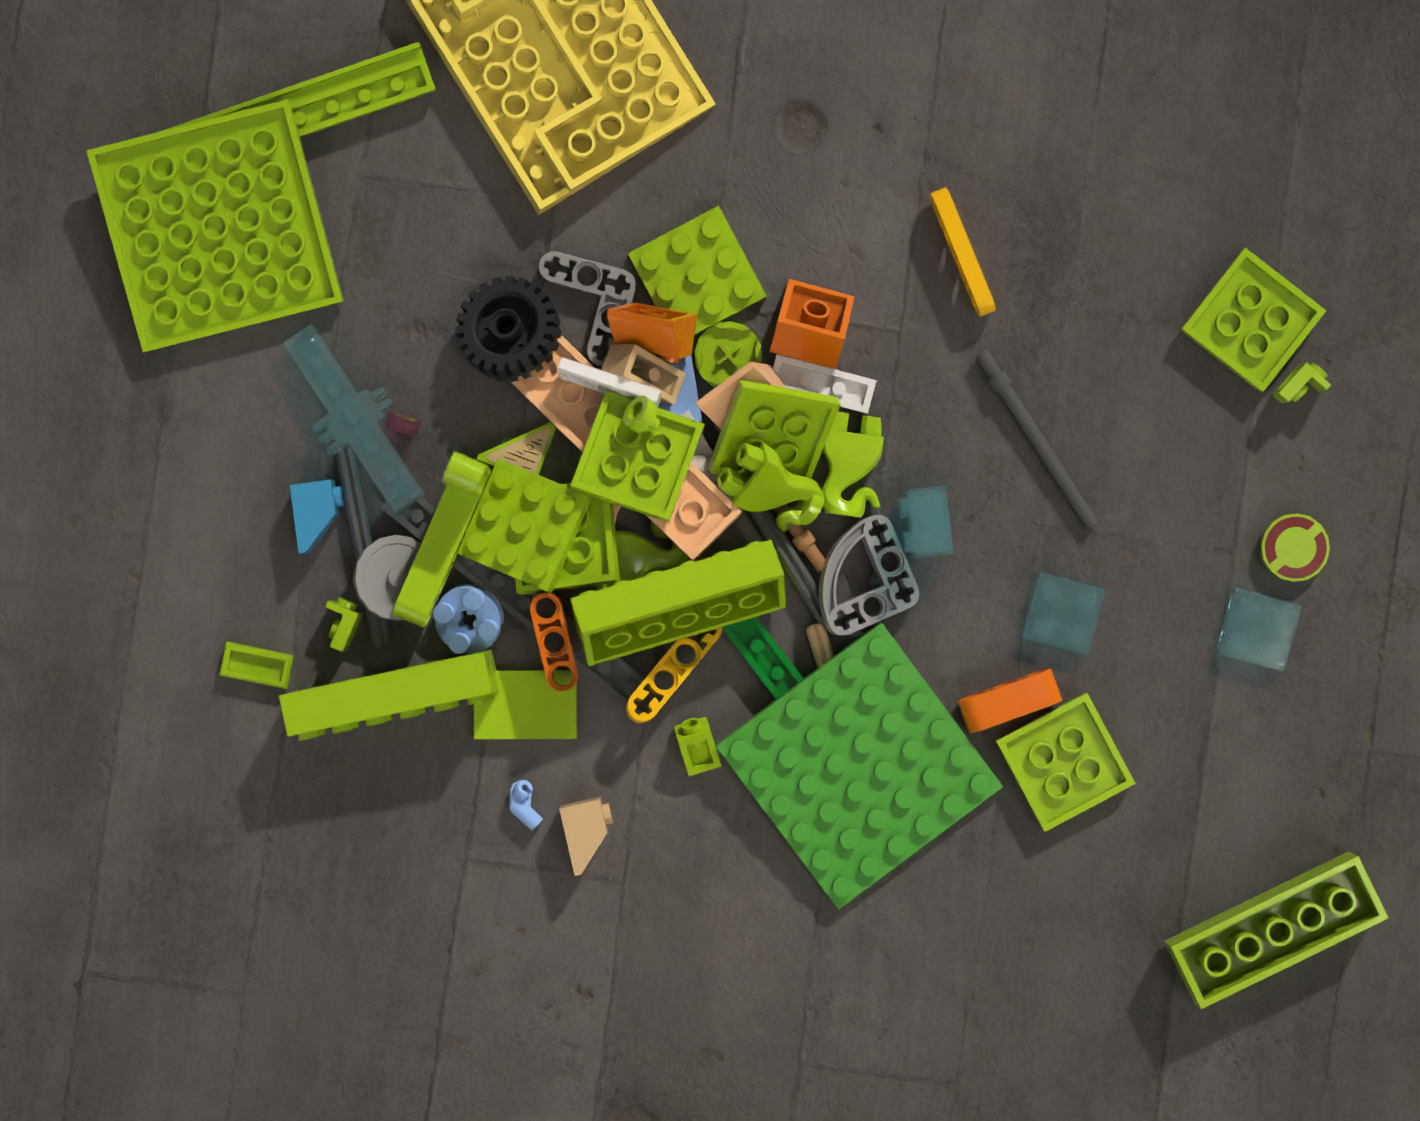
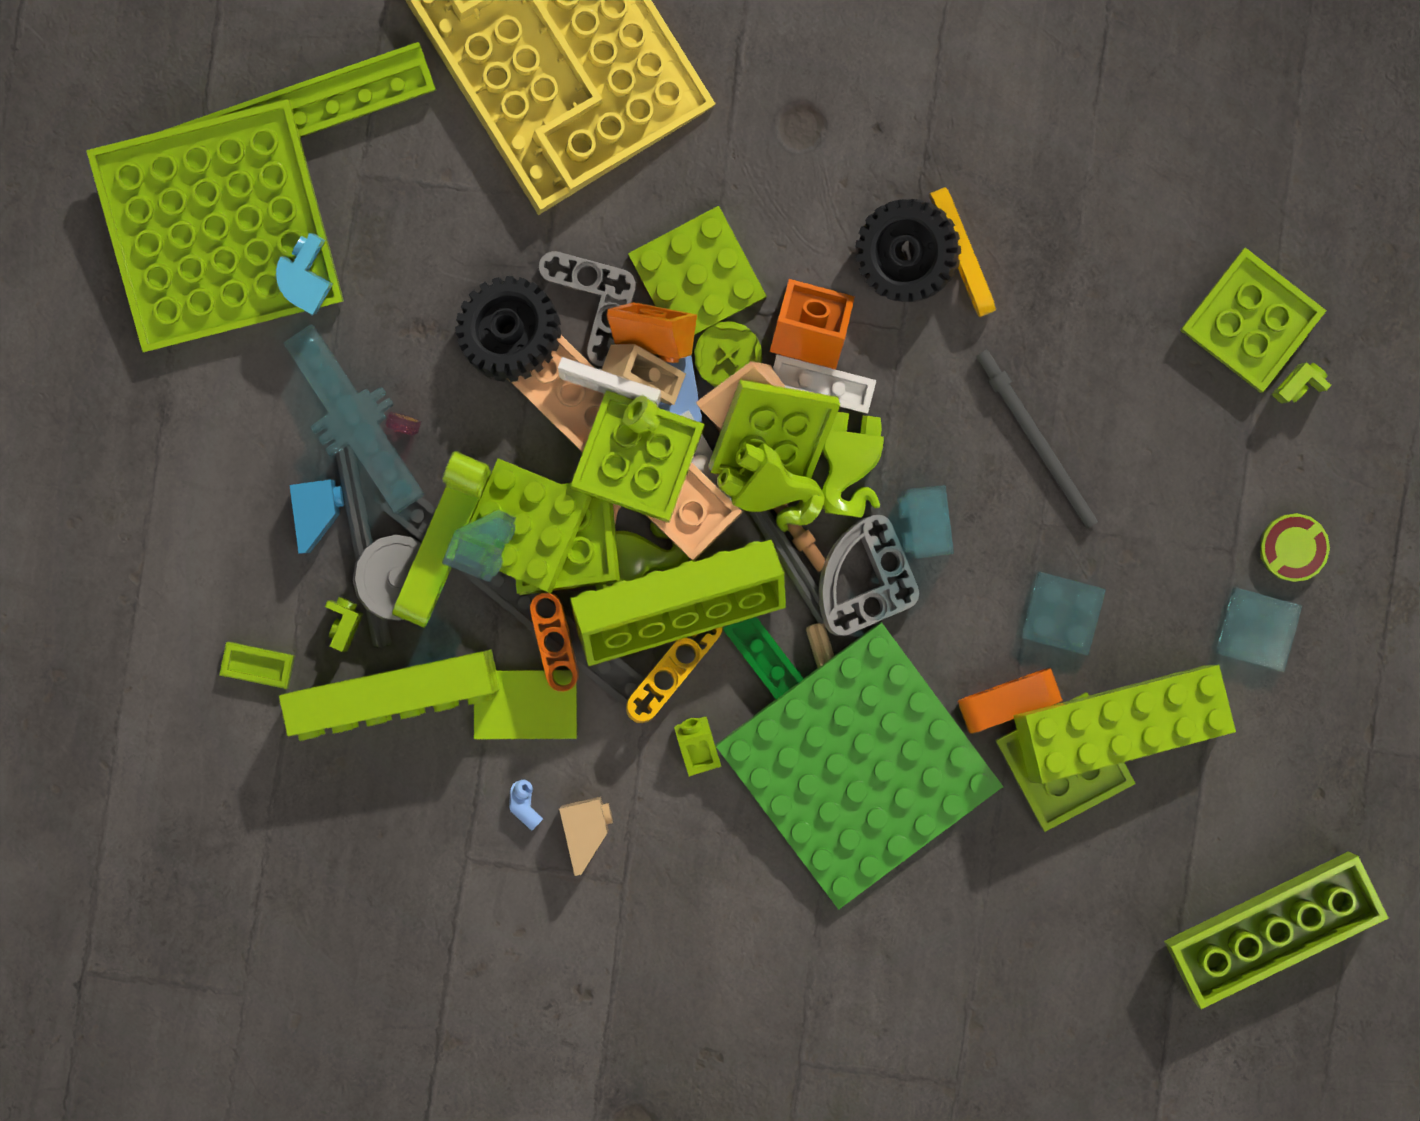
light blue plate [433,584,504,654] -> none
tan tile [477,422,557,475] -> none
none -> medium azure brick [276,233,333,315]
none -> clear light blue slope [442,510,516,582]
none -> black wheel [855,199,961,302]
none -> lime brick [1013,665,1236,784]

